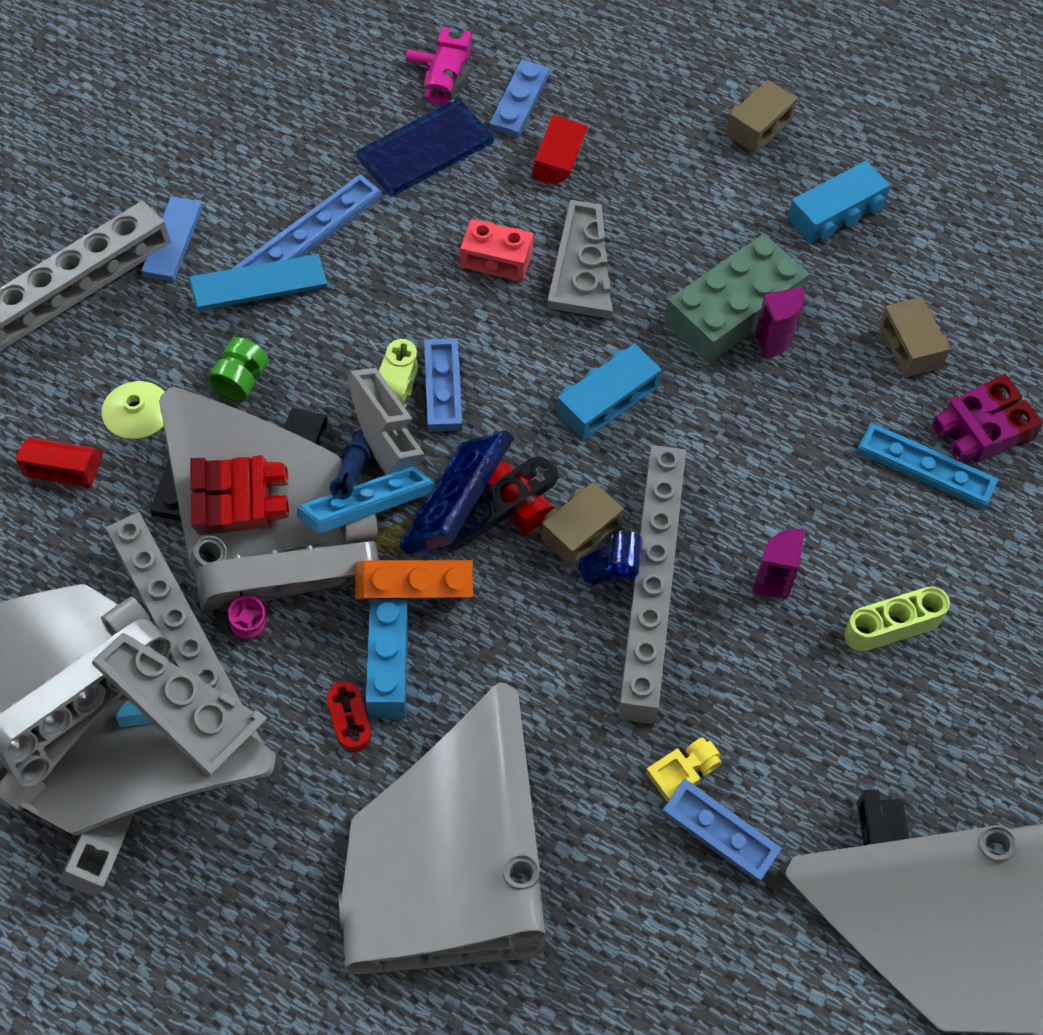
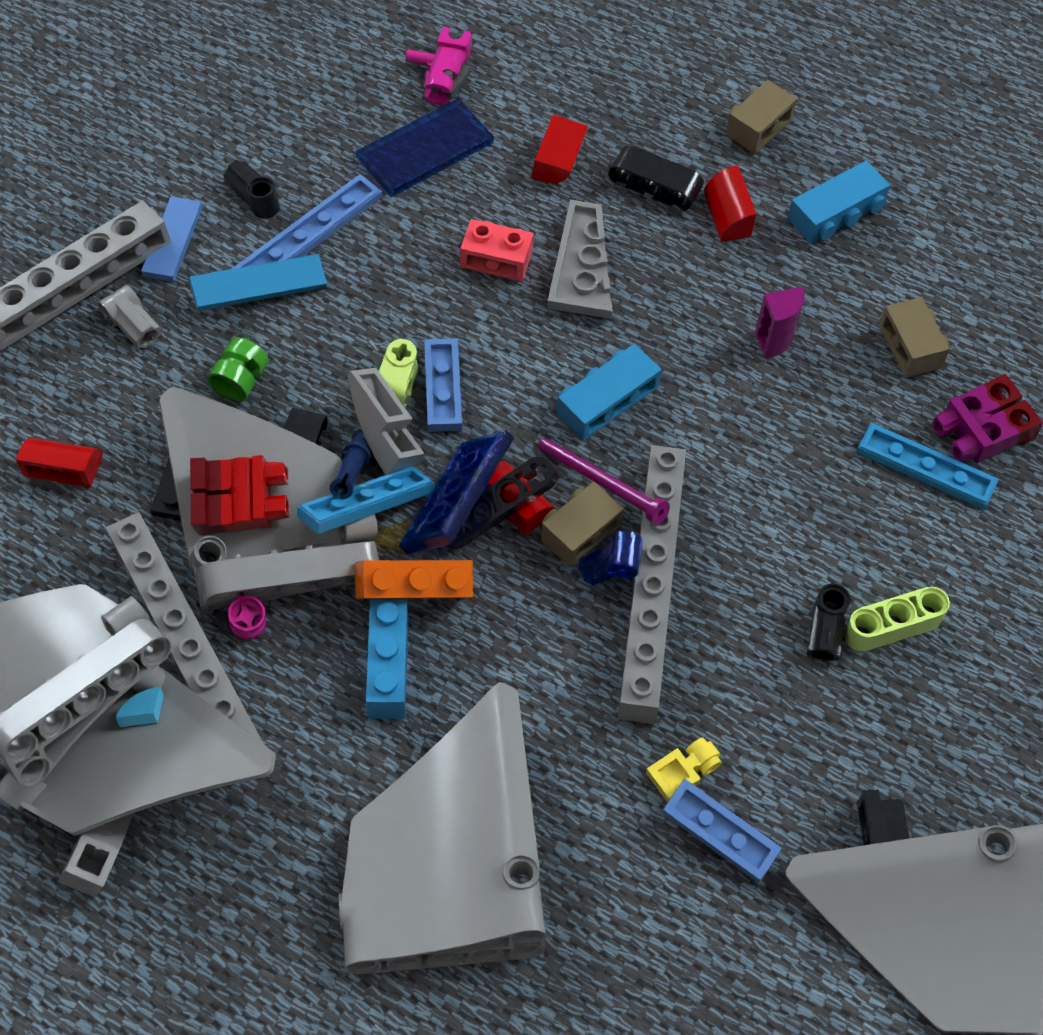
light grey wing [91,632,268,777] -> none
yellowish green dish [102,381,164,439] -> none
red beam [327,682,371,753] -> none
medium blue plate [489,59,550,138] -> none
sand green brick [664,233,810,363] -> none
magenta brick [752,529,805,600] -> none
none -> light grey piece [98,285,162,349]
none -> black piece [223,160,280,219]
none -> magenta bar [538,438,670,524]
none -> black beam [608,145,704,211]
none -> red brick [703,165,756,242]
none -> black piece [807,583,851,661]

